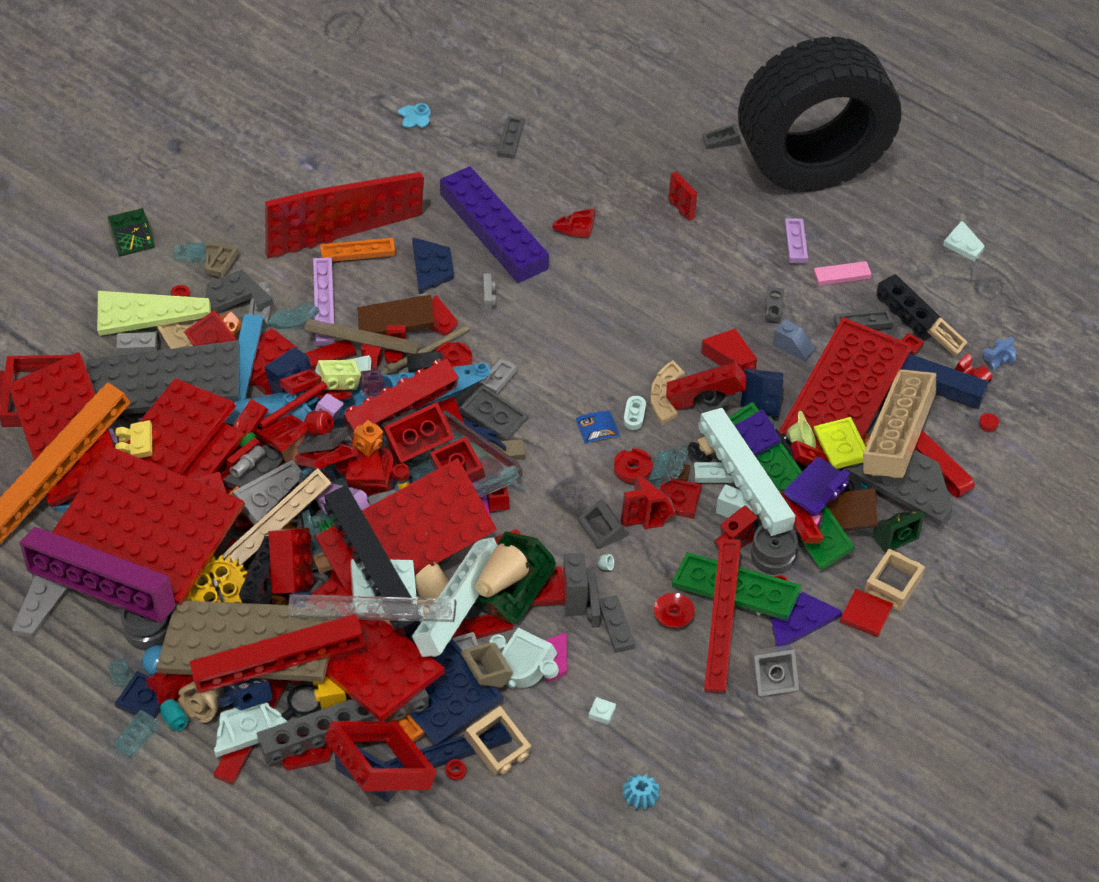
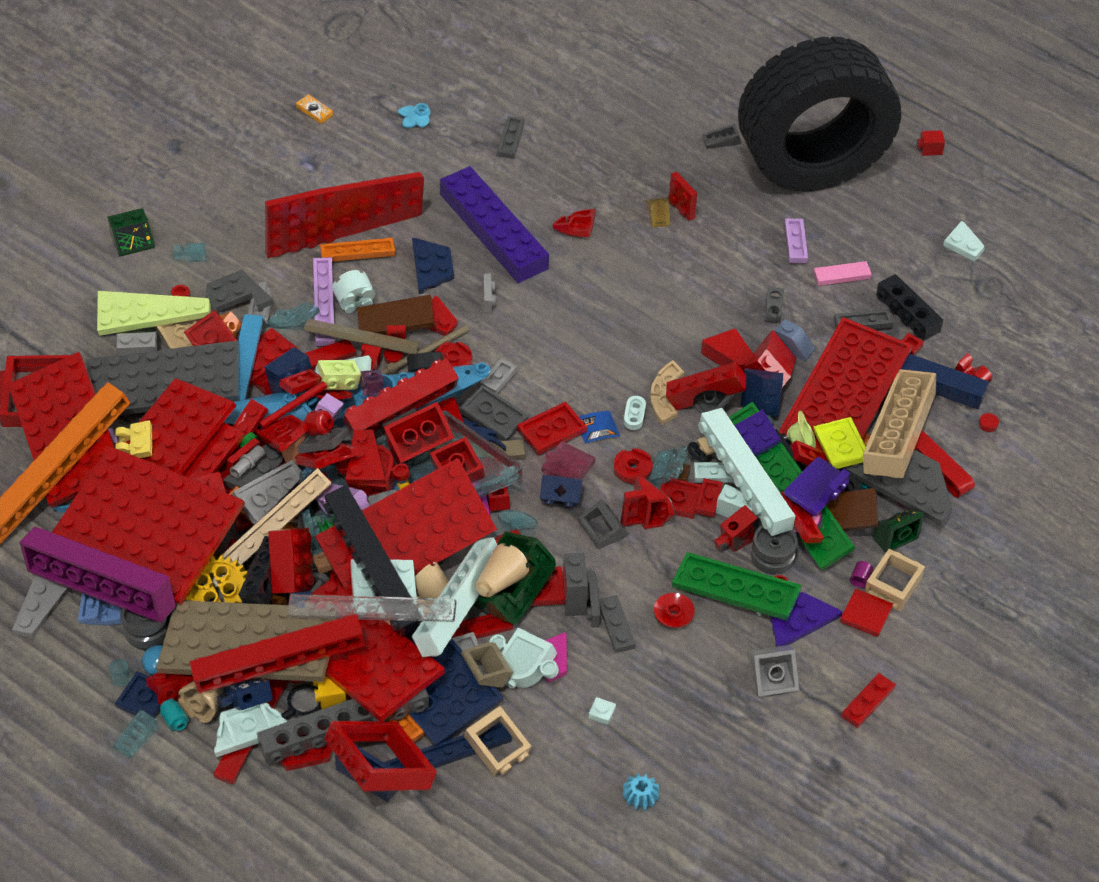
dark tan wing [205,241,239,278] -> none
orange brick [352,420,384,457] -> none
red plate [445,759,467,780] -> none
light aqua hinge [597,554,614,571] -> none
red plate [704,539,741,693] -> none
tan tile [927,317,967,357] -> none
medium blue hips [982,337,1017,370] -> none
none -> medium blue slope [78,593,122,625]
none -> tile [296,94,333,124]
none -> light aqua brick [332,270,375,314]
none -> clear light blue dish [498,510,538,532]
none -> red plate [517,401,587,455]
none -> dark blue brick [540,475,583,507]
none -> clear pink plate [541,441,595,479]
none -> clear yellow slope [645,198,670,227]
none -> red plate [695,478,723,517]
none -> red slope [743,330,797,388]
none -> red plate [841,673,896,729]
none -> magenta beam [849,561,873,588]
none -> red brick [917,130,945,156]

